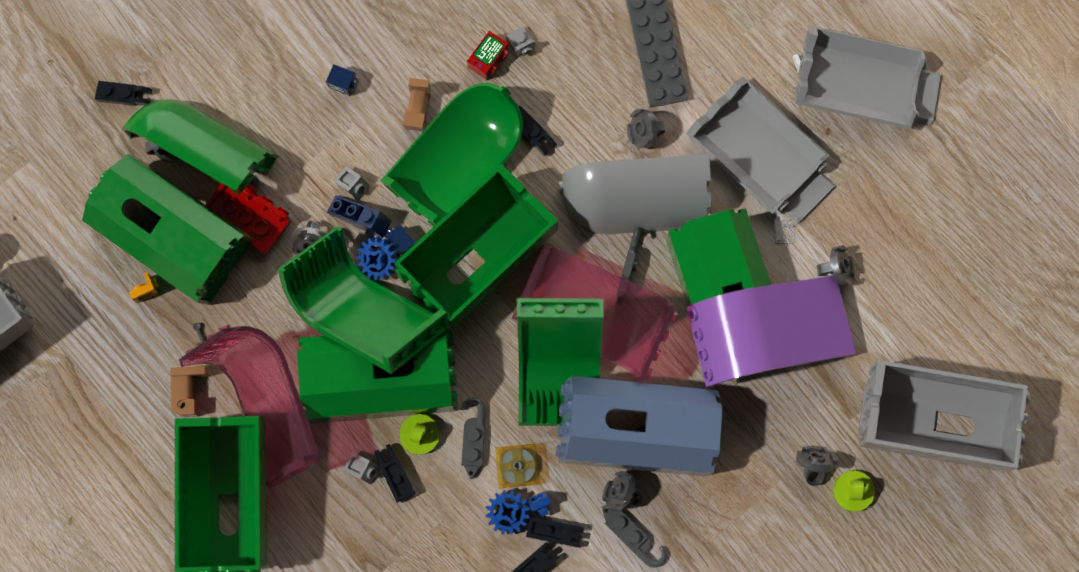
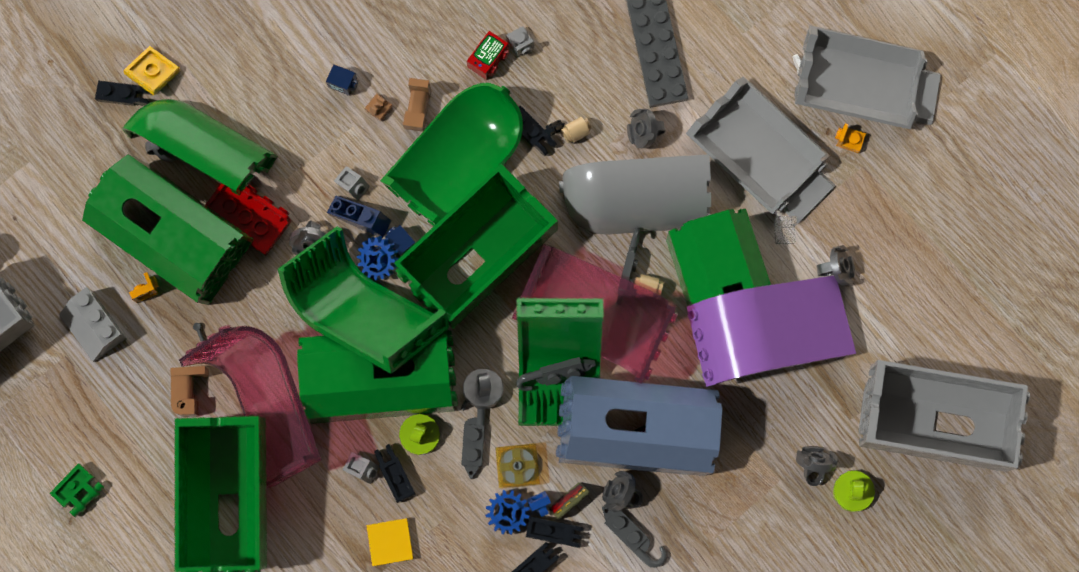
none -> green plate [49,463,104,517]
none -> light grey slope [59,287,127,362]
none -> yellow tile [124,46,180,96]
none -> medium nougat tile [365,93,393,122]
none -> yellow tile [366,518,414,566]
none -> flat silver tile [463,369,503,409]
none -> dark grey plate [516,357,596,391]
none -> black piece [544,120,565,136]
none -> slope [549,483,589,520]
none -> tan brick [561,117,592,143]
none -> tan brick [633,274,664,298]
none -> light orange bracket [835,123,866,154]

